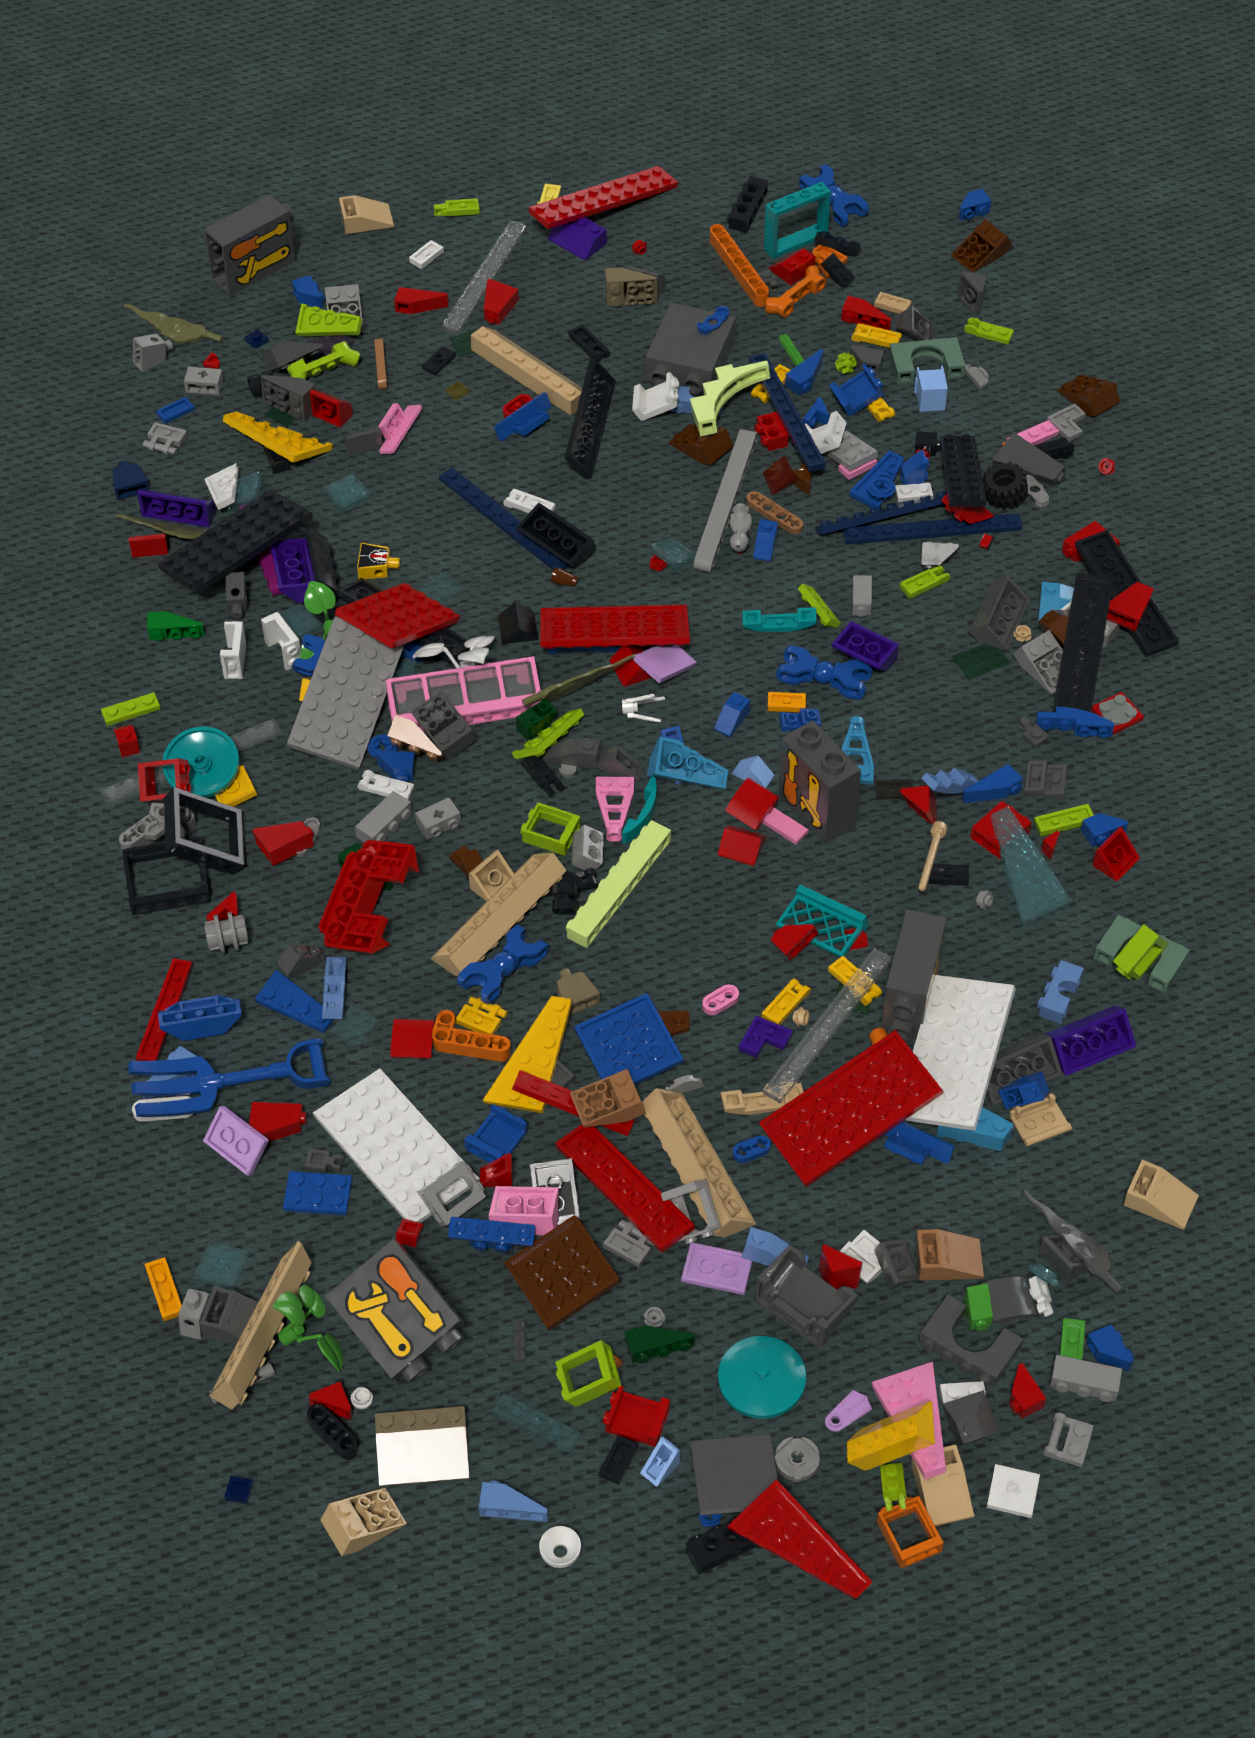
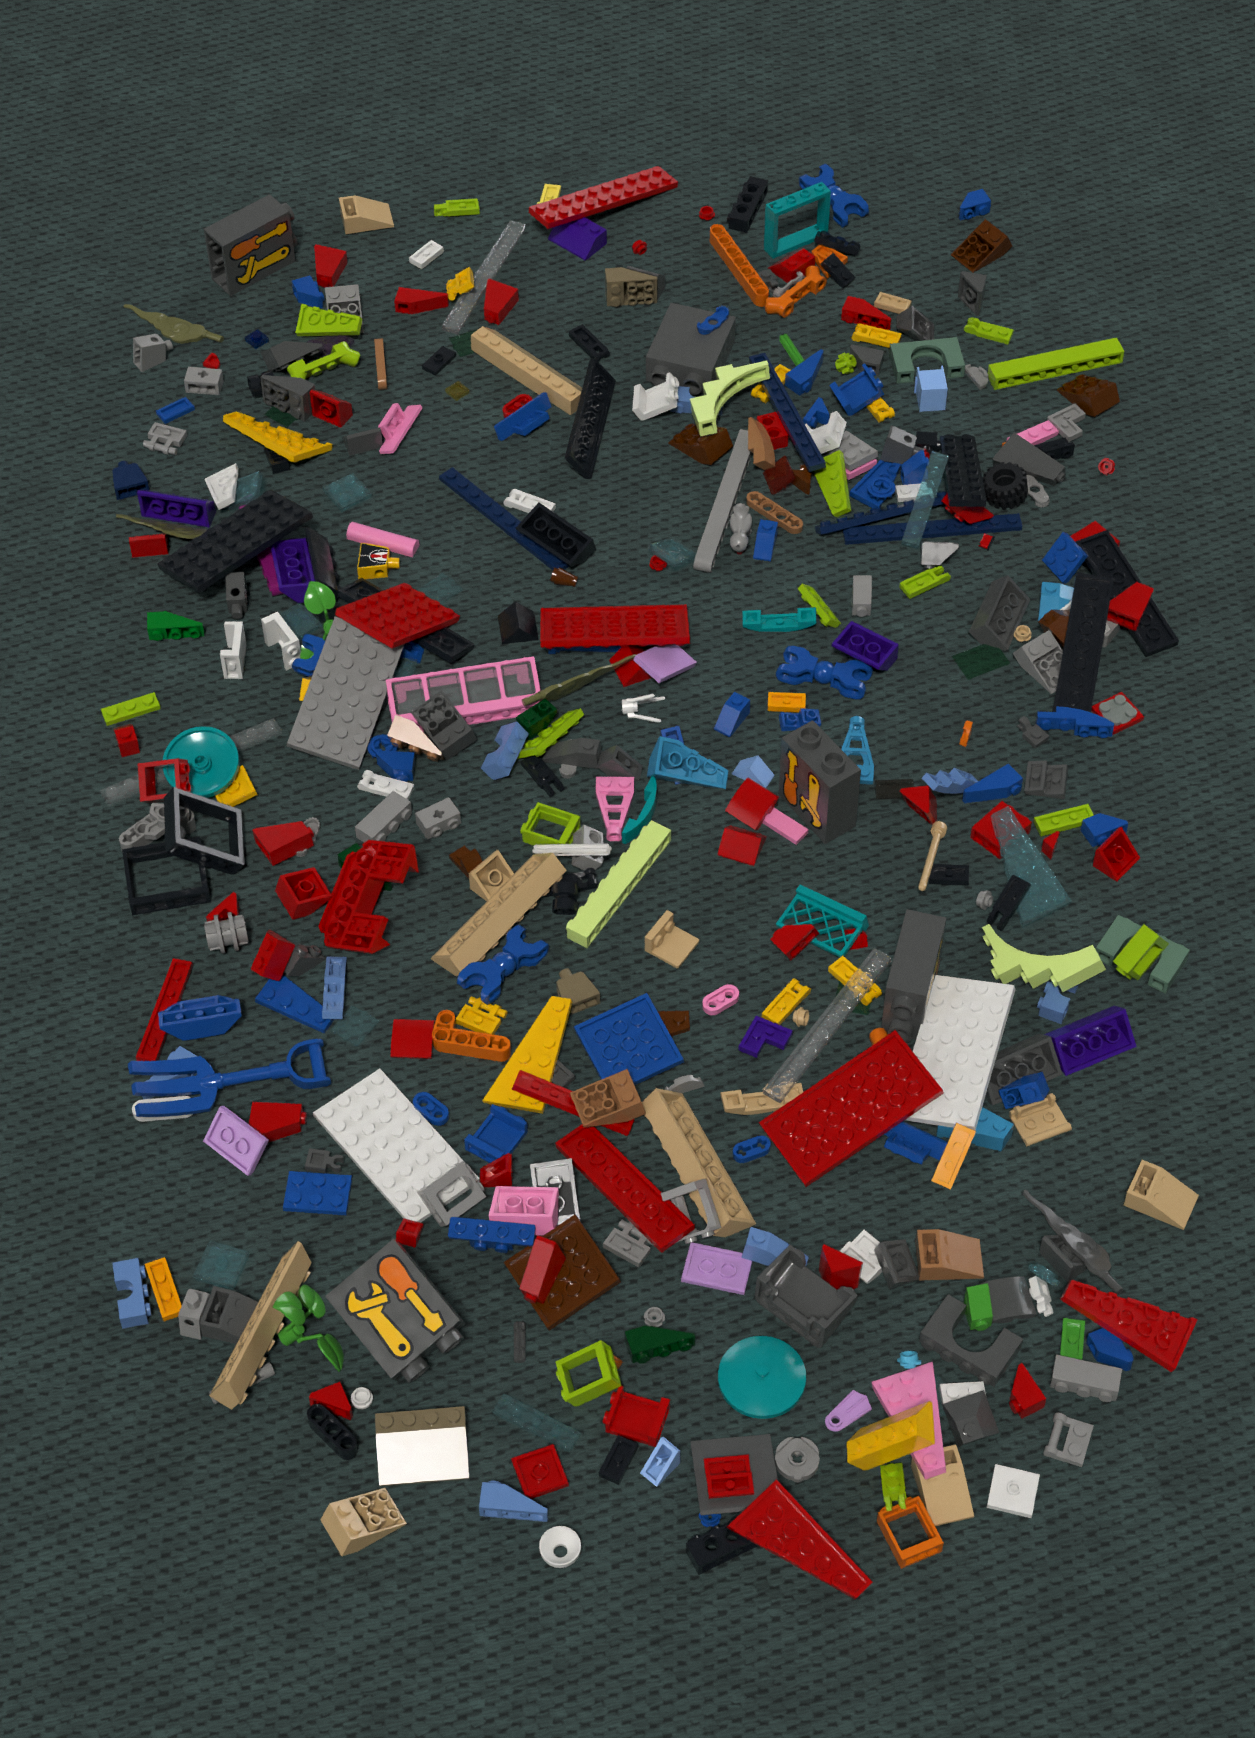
clear blue plate [224,1476,253,1504] -> none
white plant [413,636,495,668] -> none
none -> medium blue arch [113,1258,151,1329]
none -> red slope [251,930,295,981]
none -> red slope [275,867,332,920]
none -> red slope [314,244,348,288]
none -> bright pink brick [346,522,420,558]
none -> blue plate [413,1092,449,1126]
none -> yellow plate [446,267,474,301]
none -> medium blue arch [481,721,529,780]
none -> red plate [511,1444,569,1499]
none -> red slope [519,1235,566,1304]
none -> white axle [532,844,612,856]
none -> tan bracket [645,910,699,968]
none -> red plate [699,206,715,220]
none -> red slope [703,1454,754,1499]
none -> medium nougat slope [748,417,775,470]
none -> light grey piece [773,271,805,297]
none -> lime wing [813,450,851,517]
none -> dark grey torso [880,425,924,464]
none -> medium azure plate [897,1351,921,1369]
none -> clear light blue tile [901,451,949,548]
none -> light orange plate [931,1122,976,1189]
none -> orange tile [959,720,973,747]
none -> yellowish green arch [982,924,1106,992]
none -> black hinge [987,875,1031,931]
none -> lime brick [988,338,1124,390]
none -> blue plate [1042,532,1088,584]
none -> red wing [1060,1280,1198,1372]

